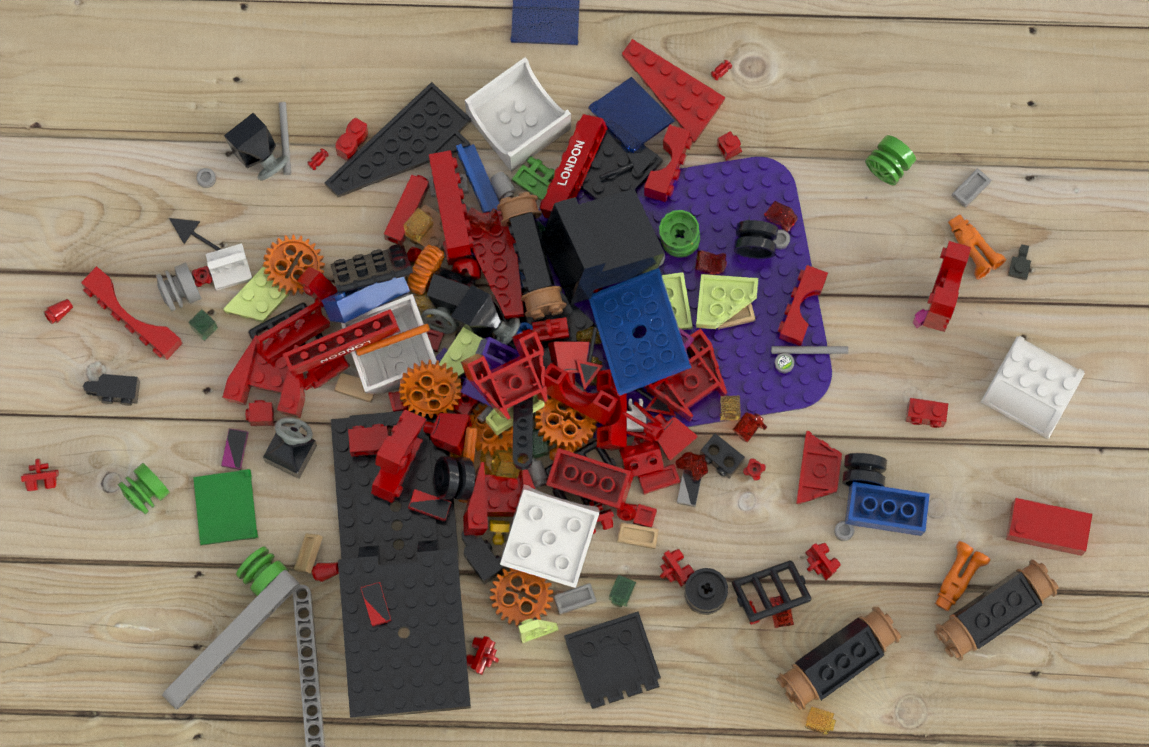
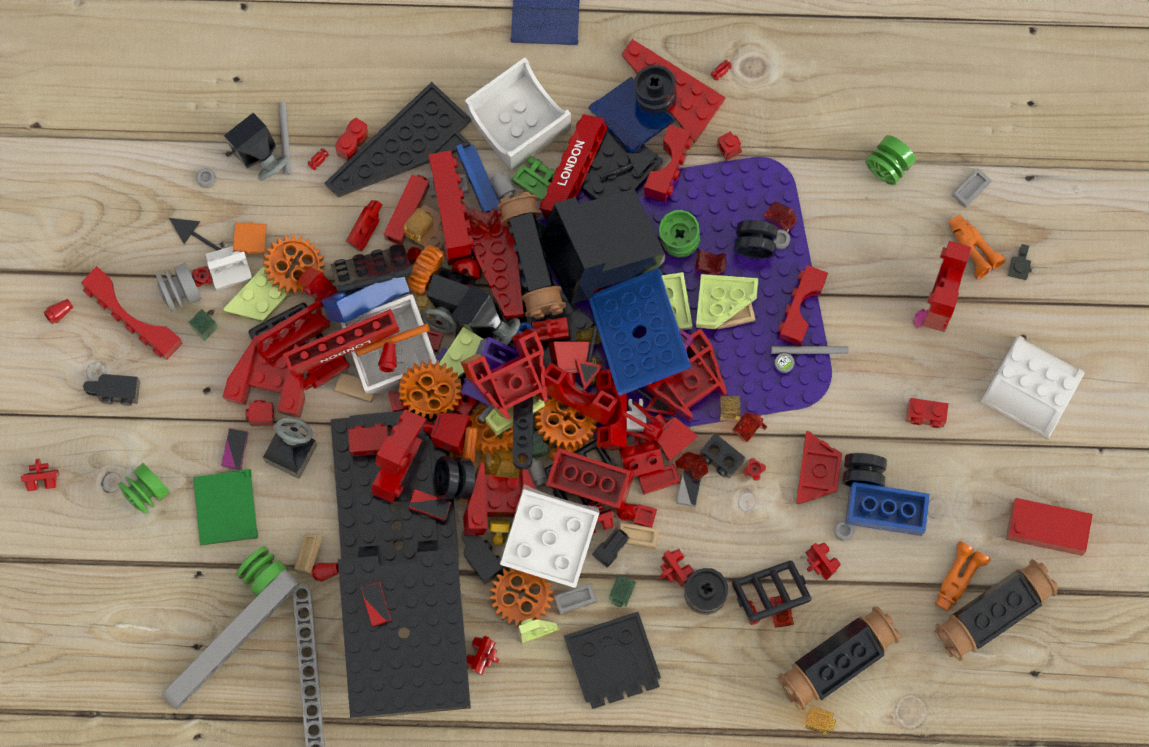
none -> orange piece [233,222,267,255]
none -> red hinge [345,200,383,252]
none -> red cone [378,342,397,373]
none -> black piece [592,527,630,568]
none -> black wheel [634,65,677,114]

